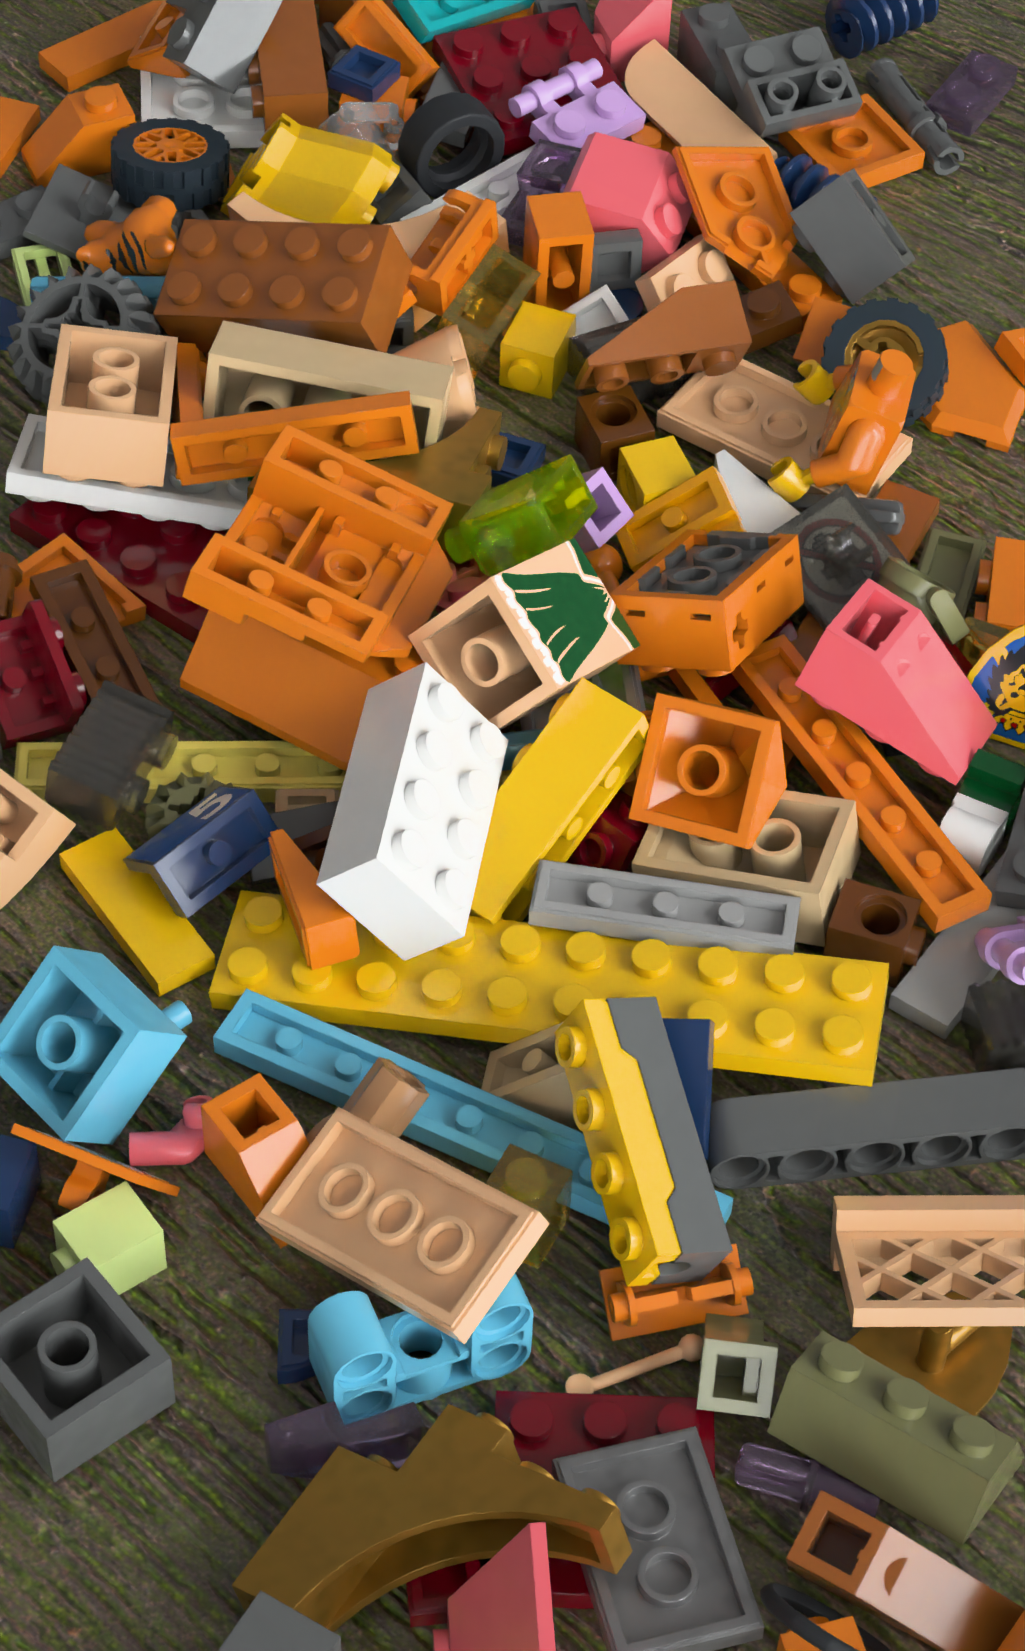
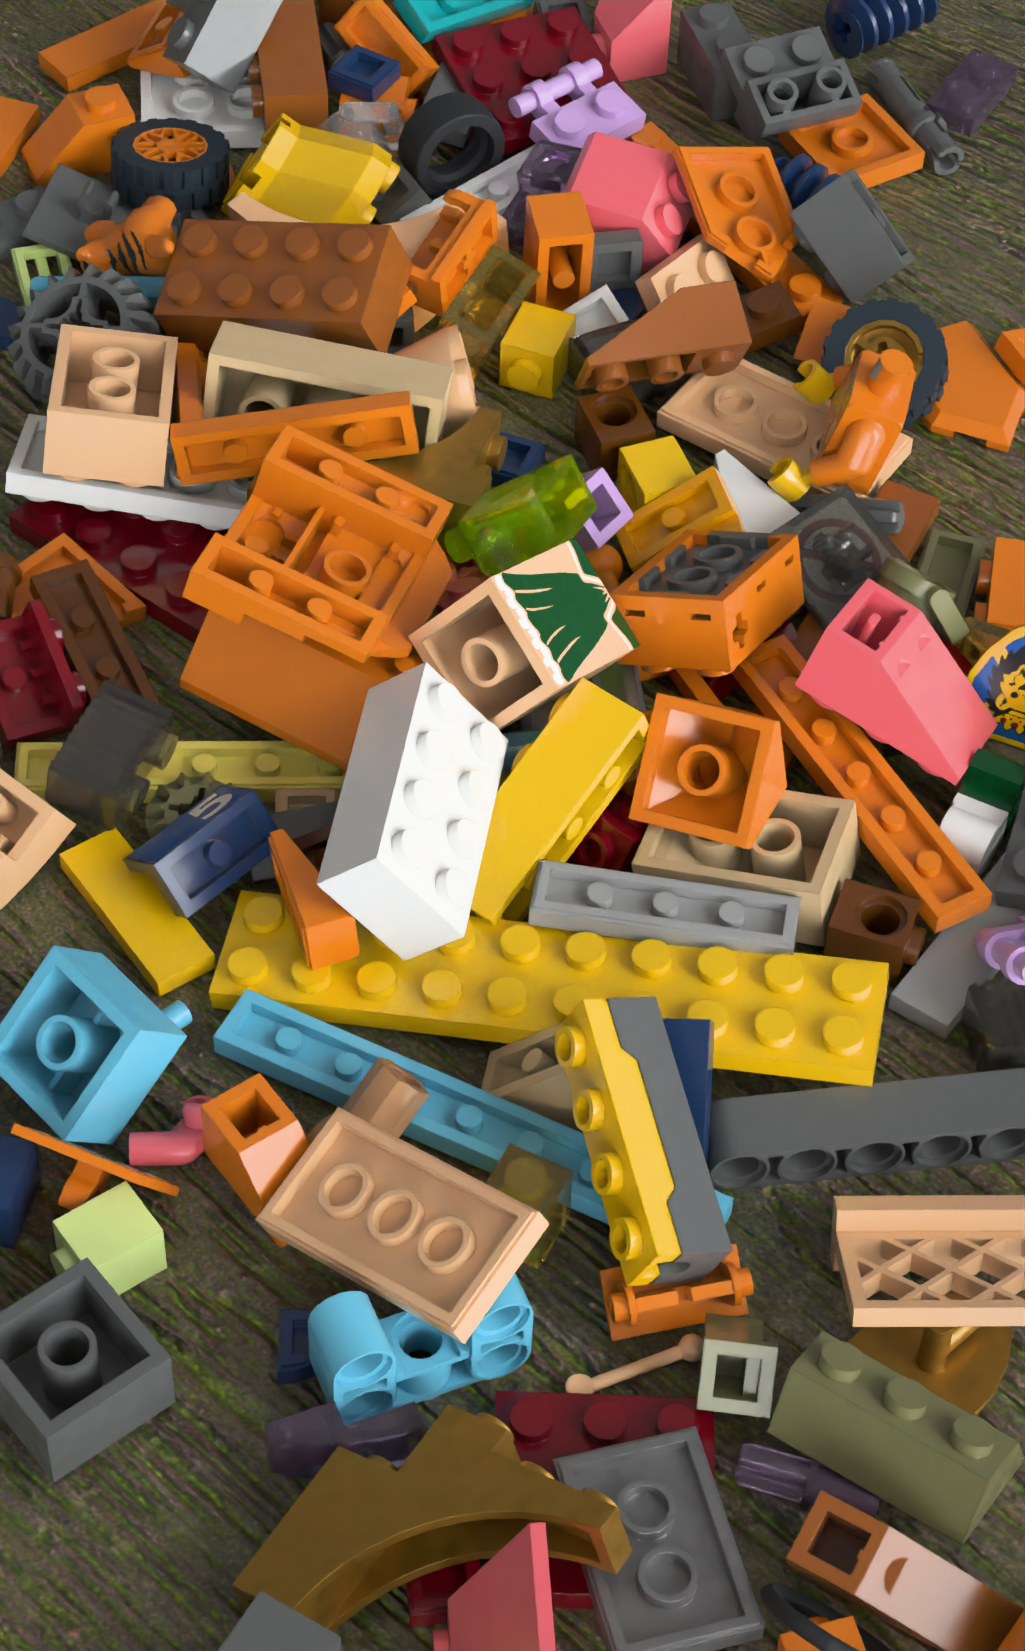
light nougat brick [625,39,778,161] -> none

